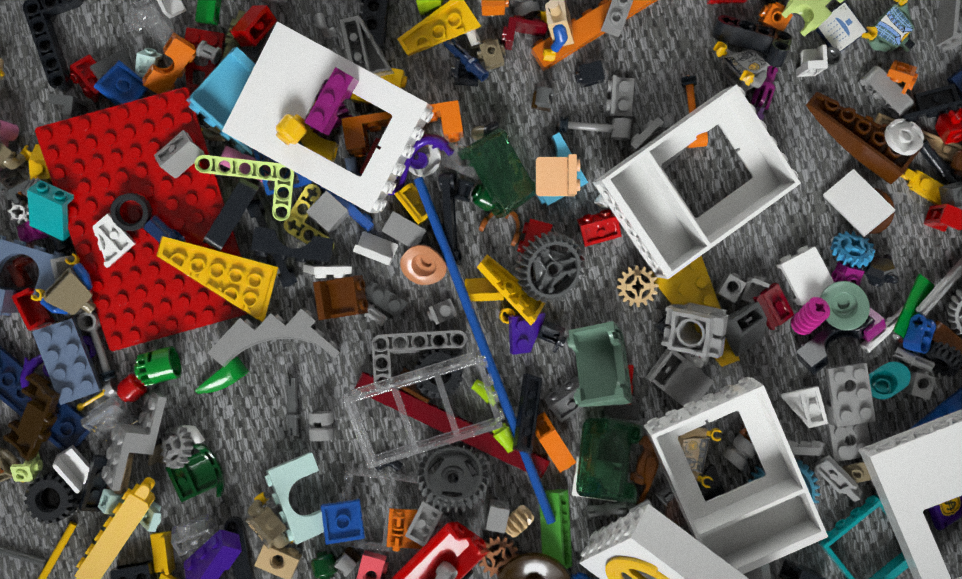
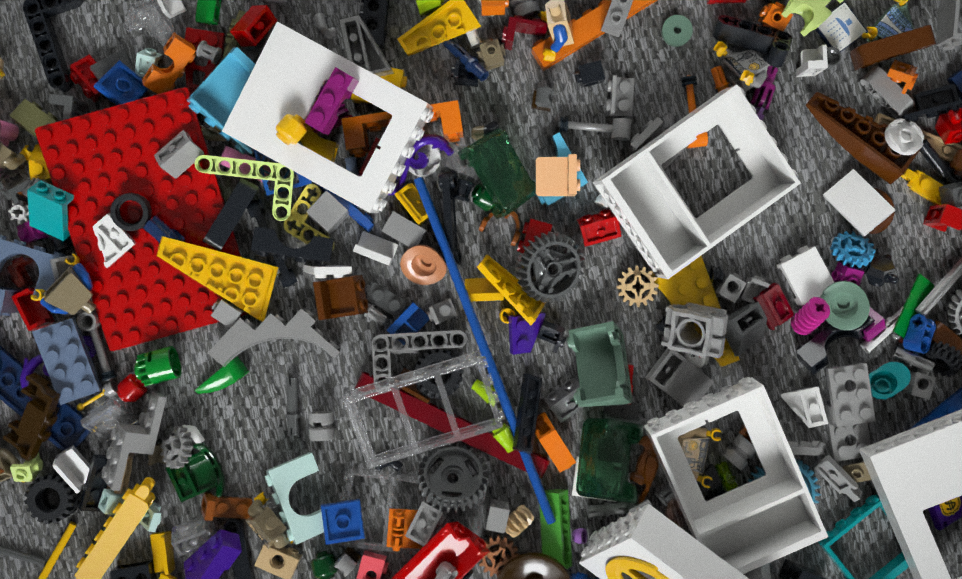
none -> olive brick [9,99,58,138]
none -> dark orange bracket [201,491,253,521]
none -> light grey brick [211,298,244,328]
none -> blue panel [387,302,430,345]
none -> medium lavender hinge [572,528,587,544]
none -> sand green piece [661,15,693,47]
none -> black bush [710,266,723,283]
none -> orange axle [711,66,730,93]
none -> clear neon green axle [715,461,738,491]
none -> reddish brown beam [849,25,936,71]

